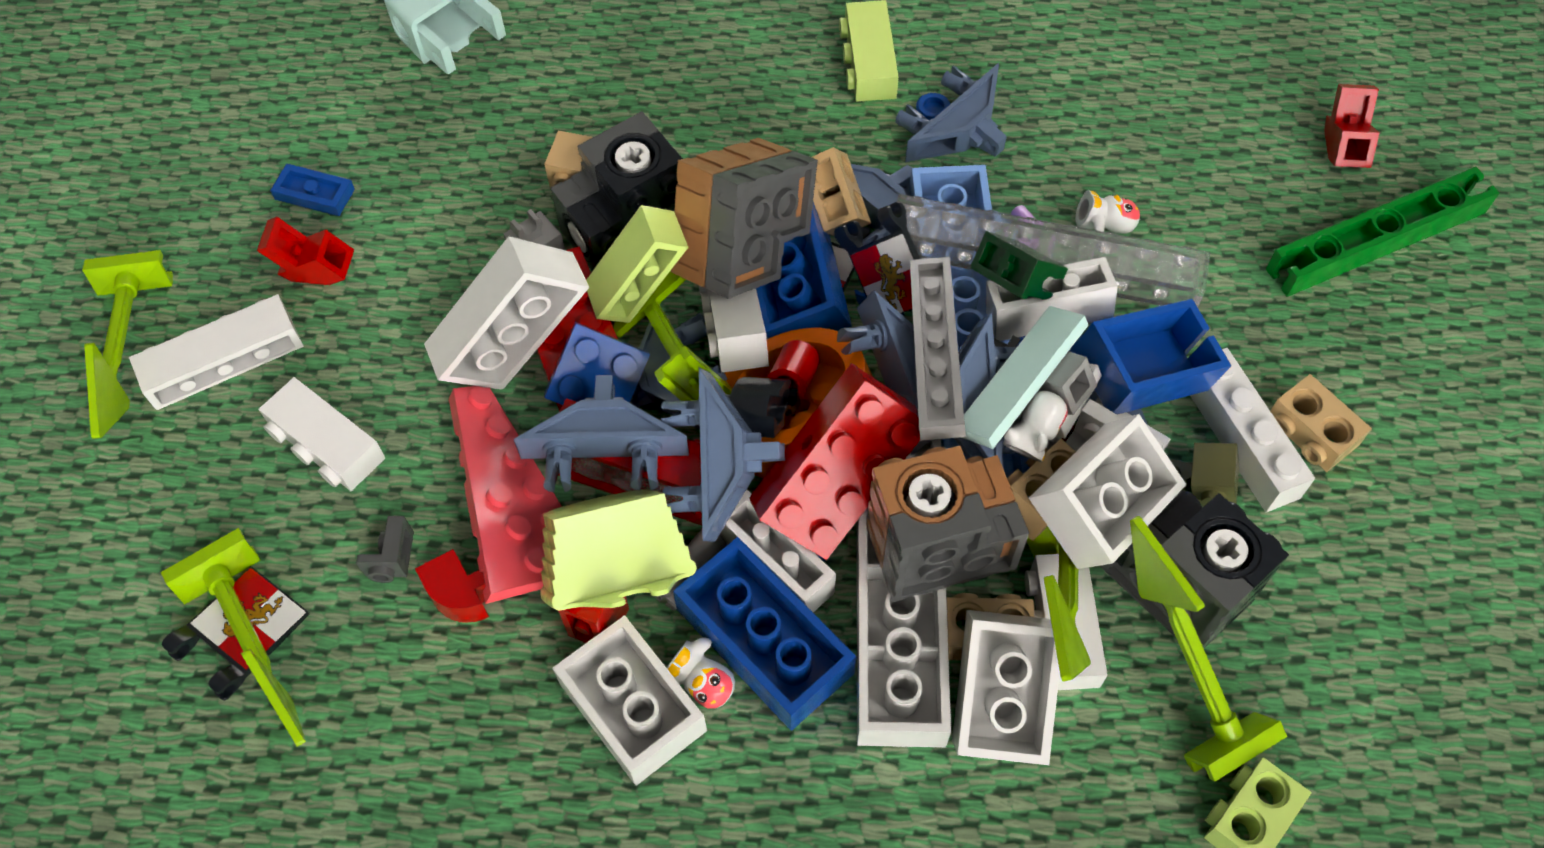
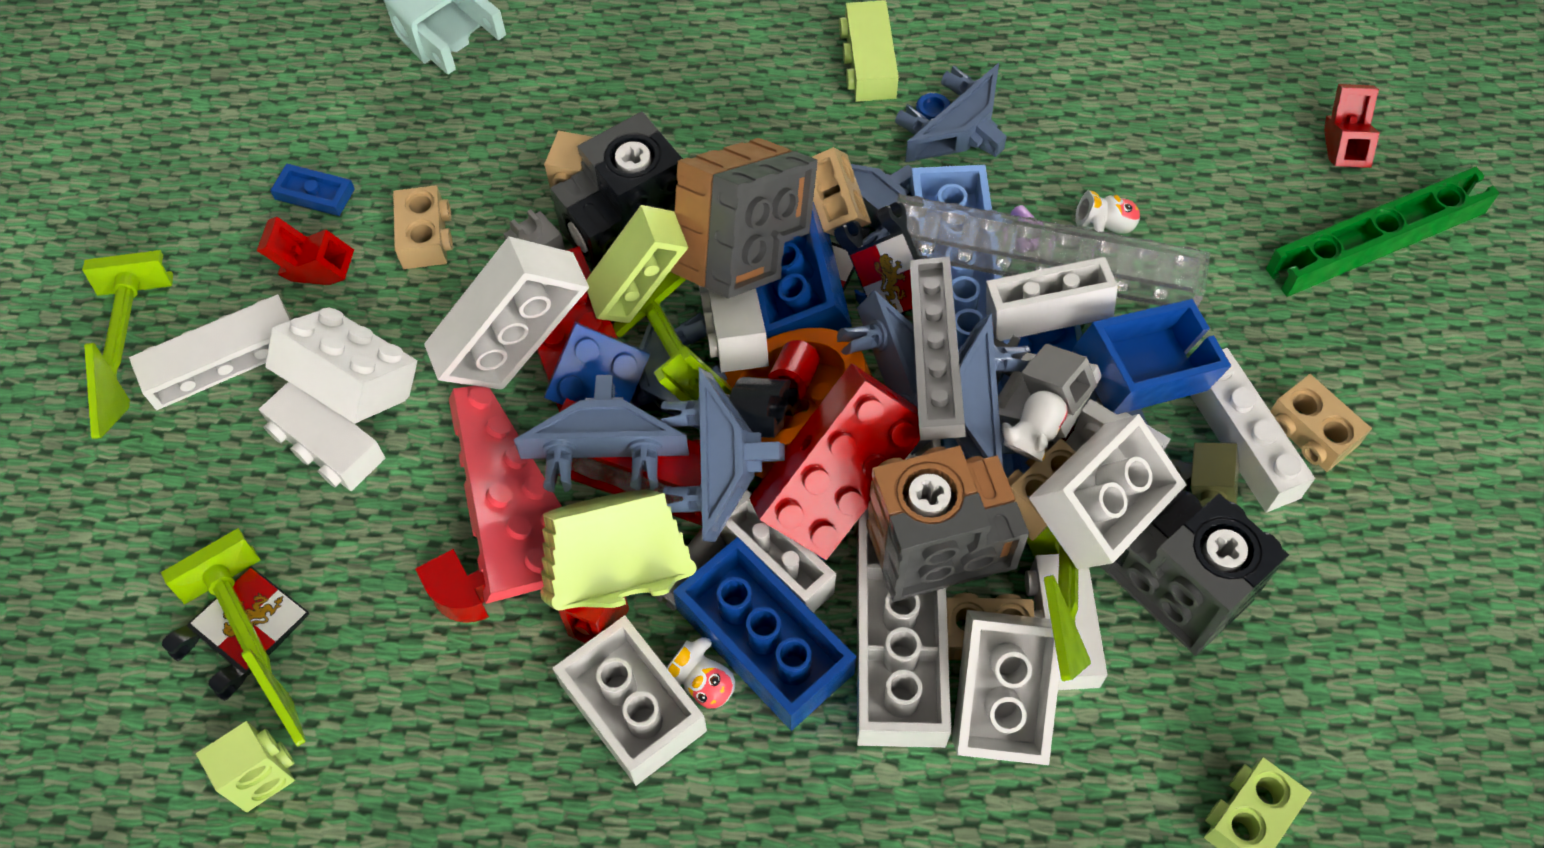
dark grey bracket [356,516,414,583] -> none
light aqua tile [961,306,1088,449] -> none
dark green hinge [970,231,1069,300] -> none
lime piece [1130,516,1287,781] -> none
none -> yellowish green brick [196,721,295,812]
none -> white brick [265,307,418,424]
none -> tan brick [393,185,453,269]

